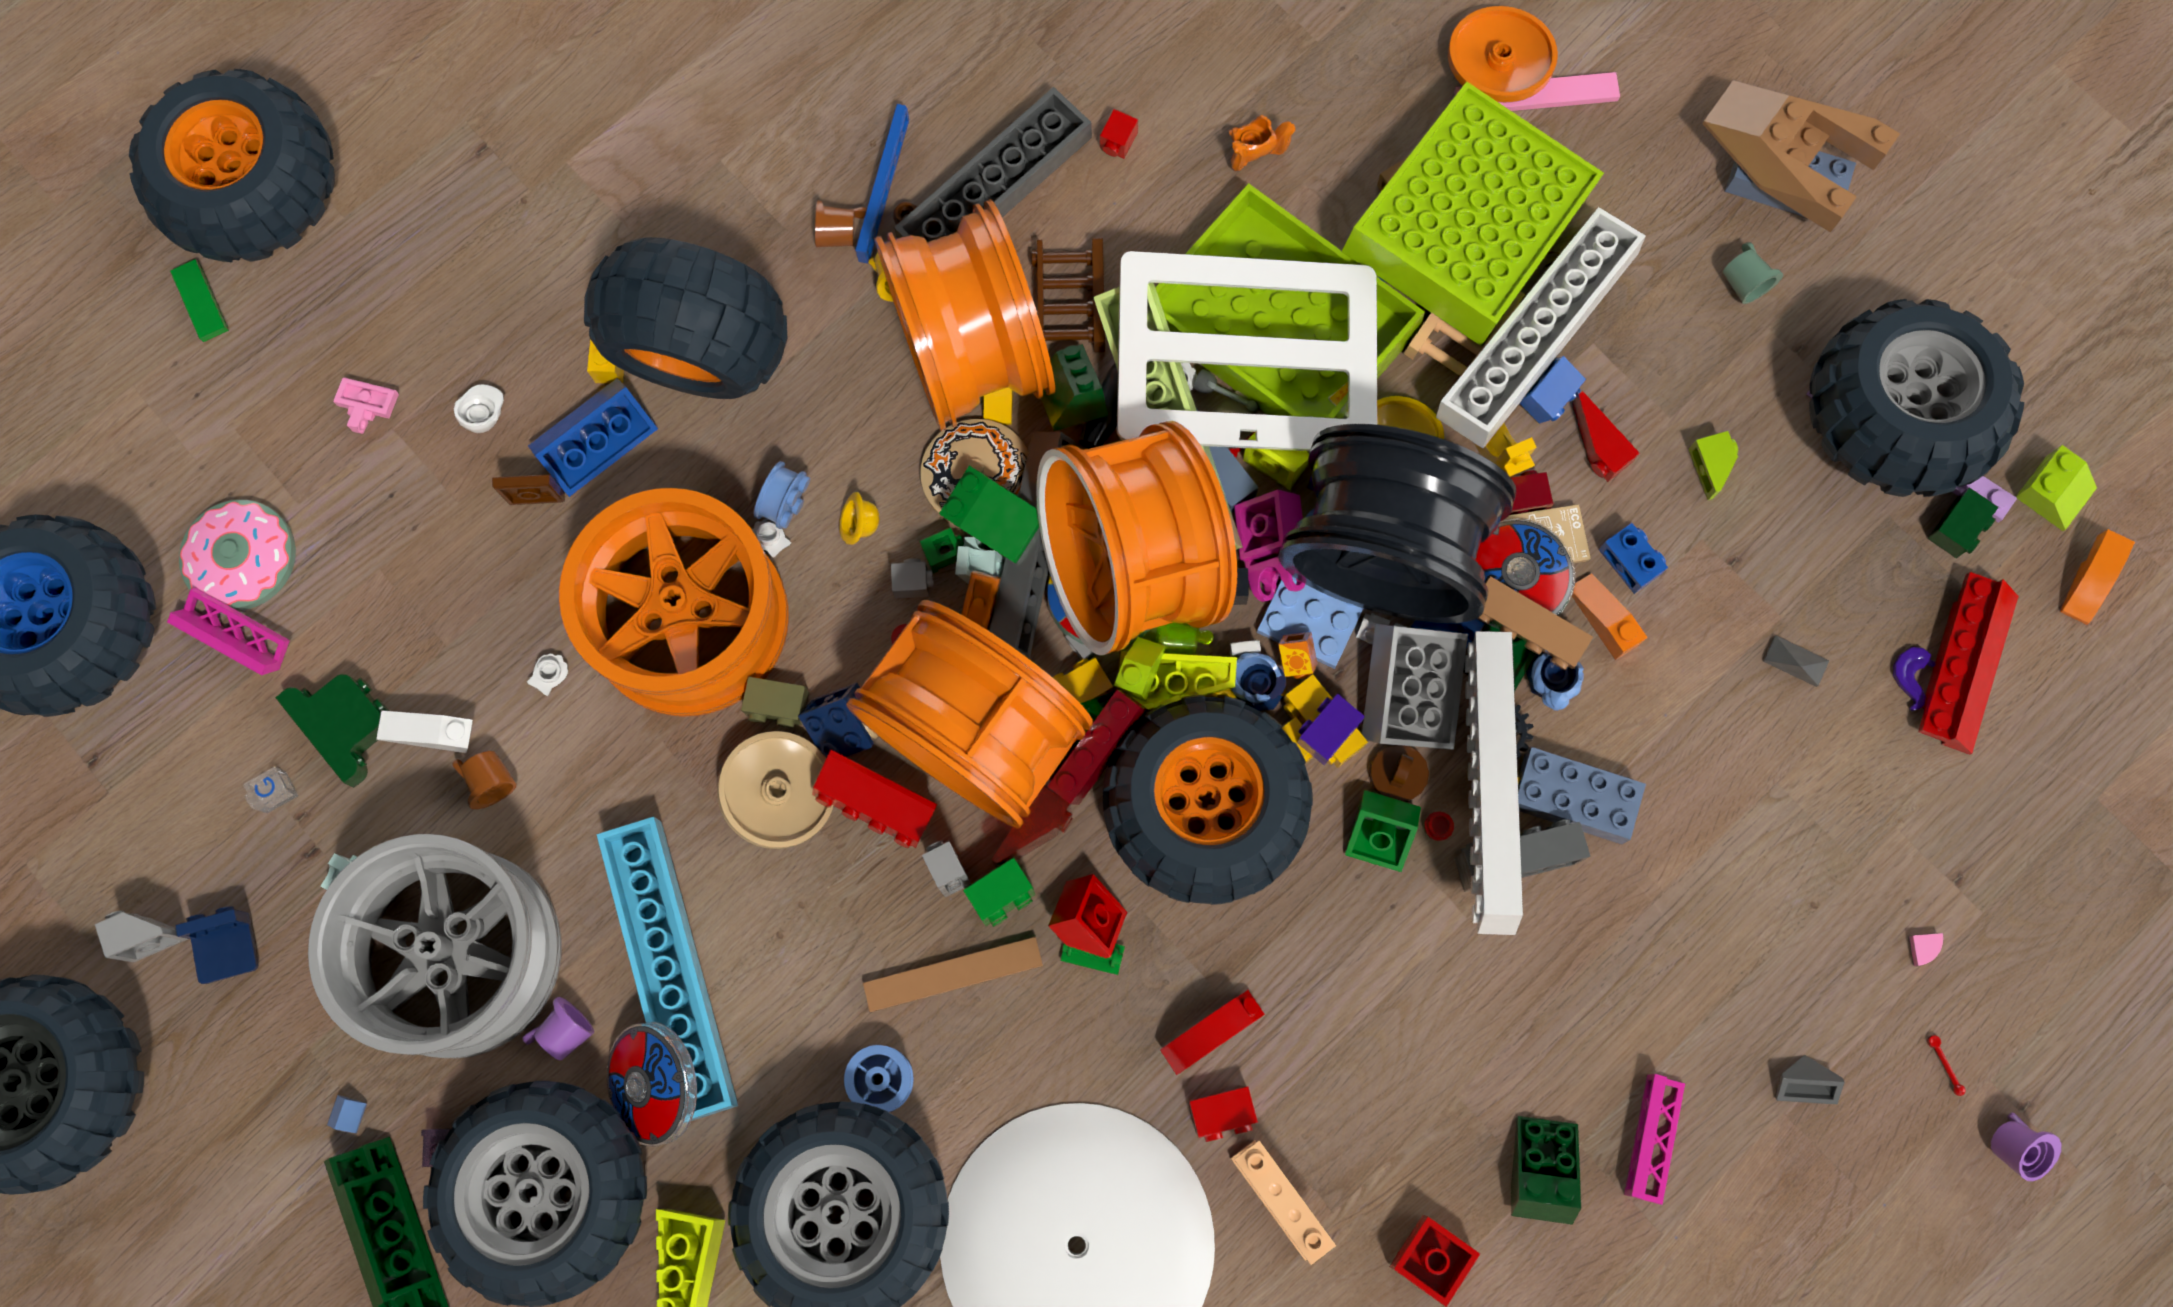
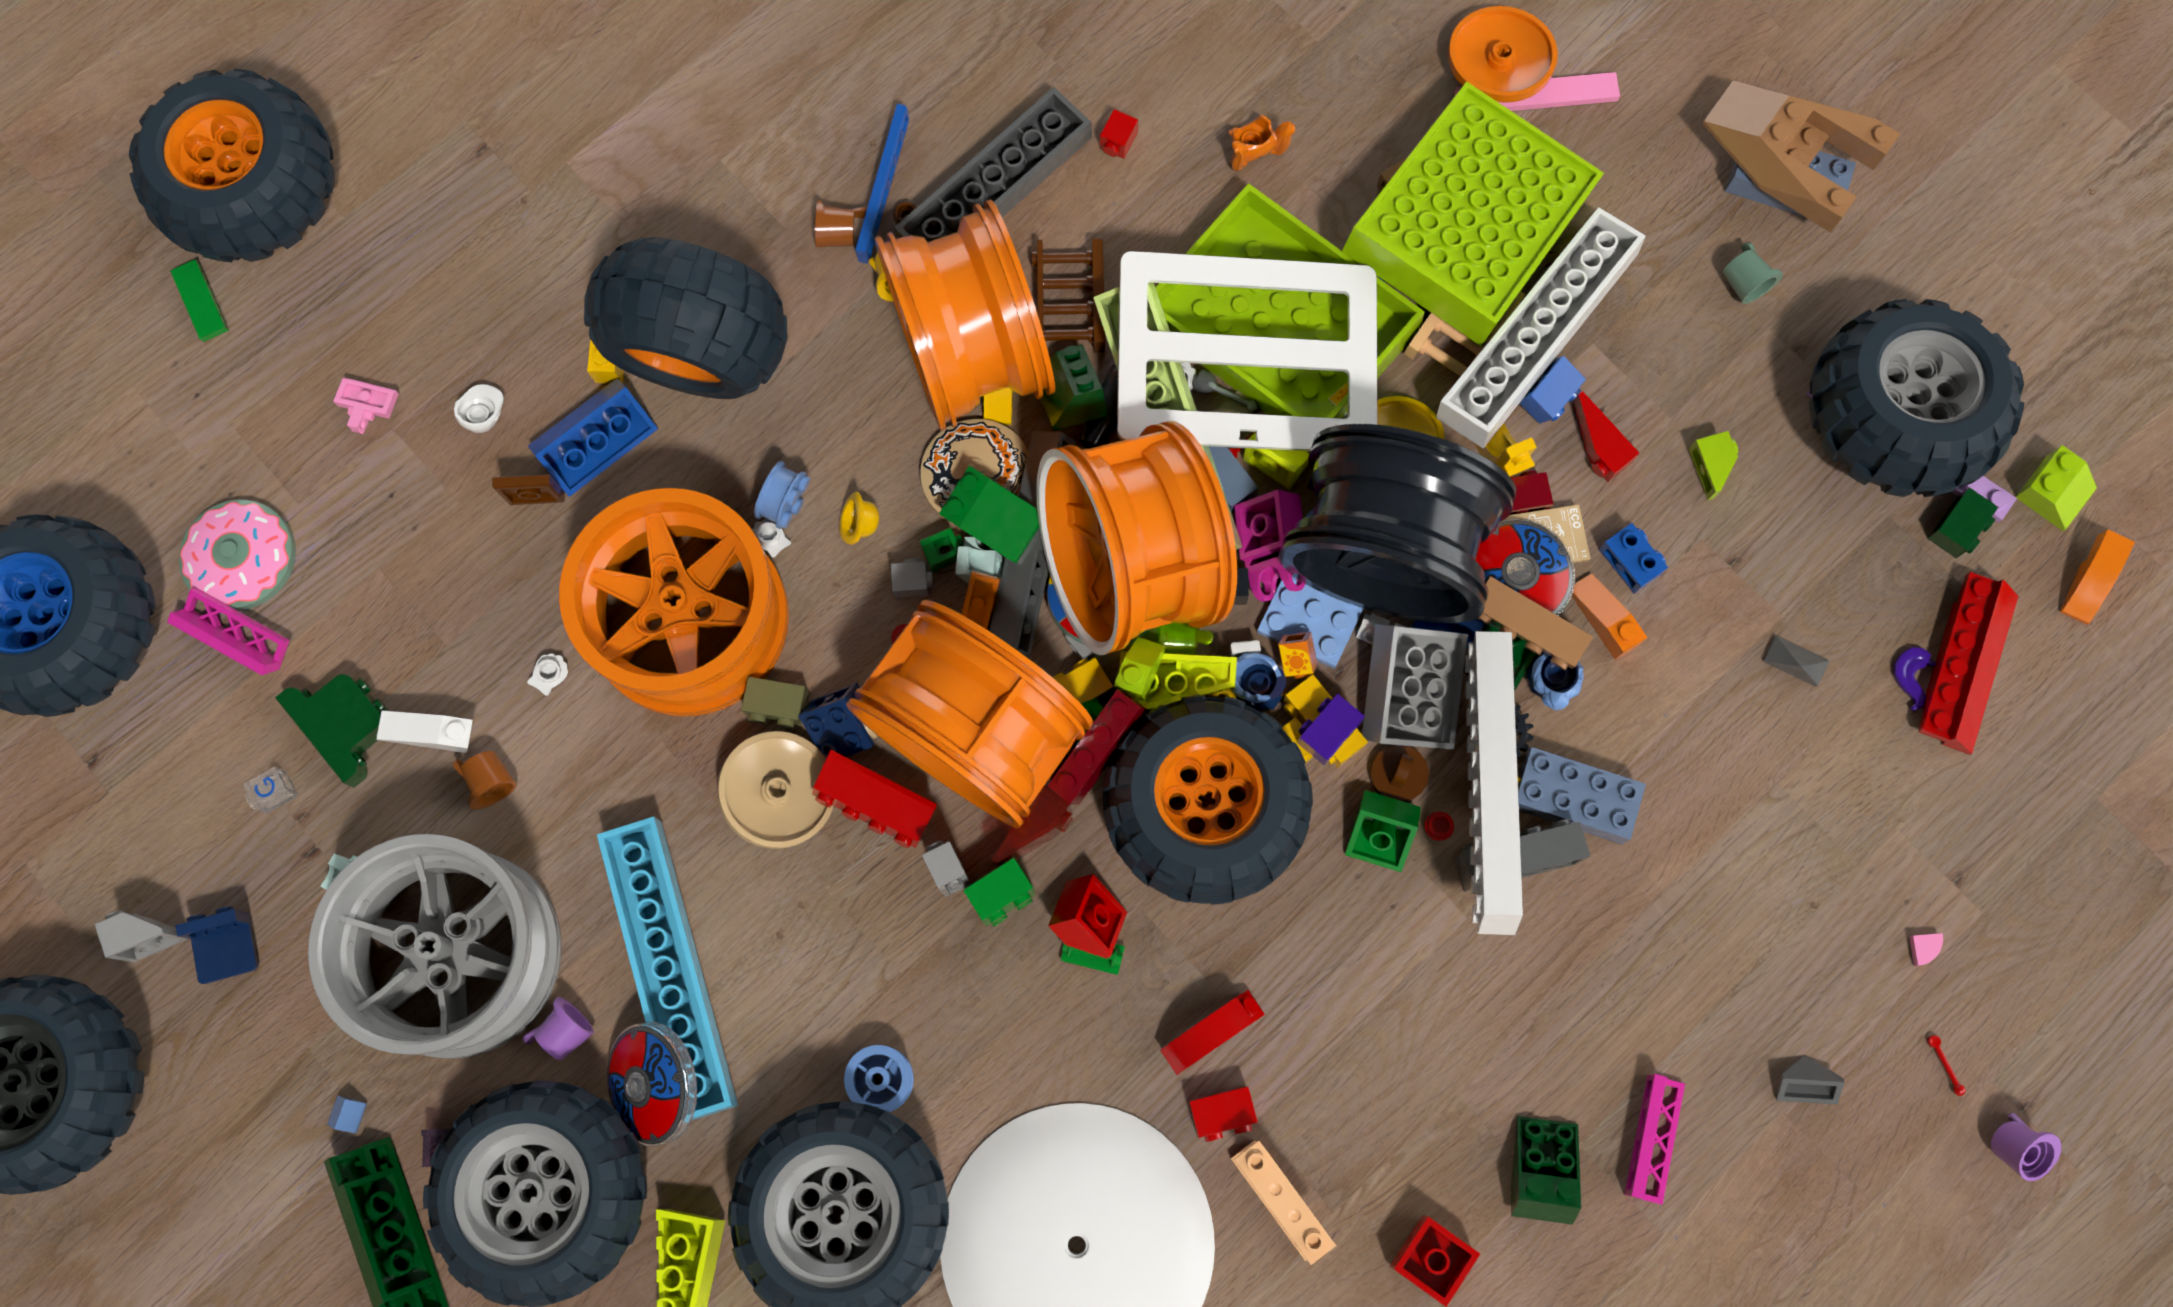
medium nougat tile [863,937,1043,1013] -> none

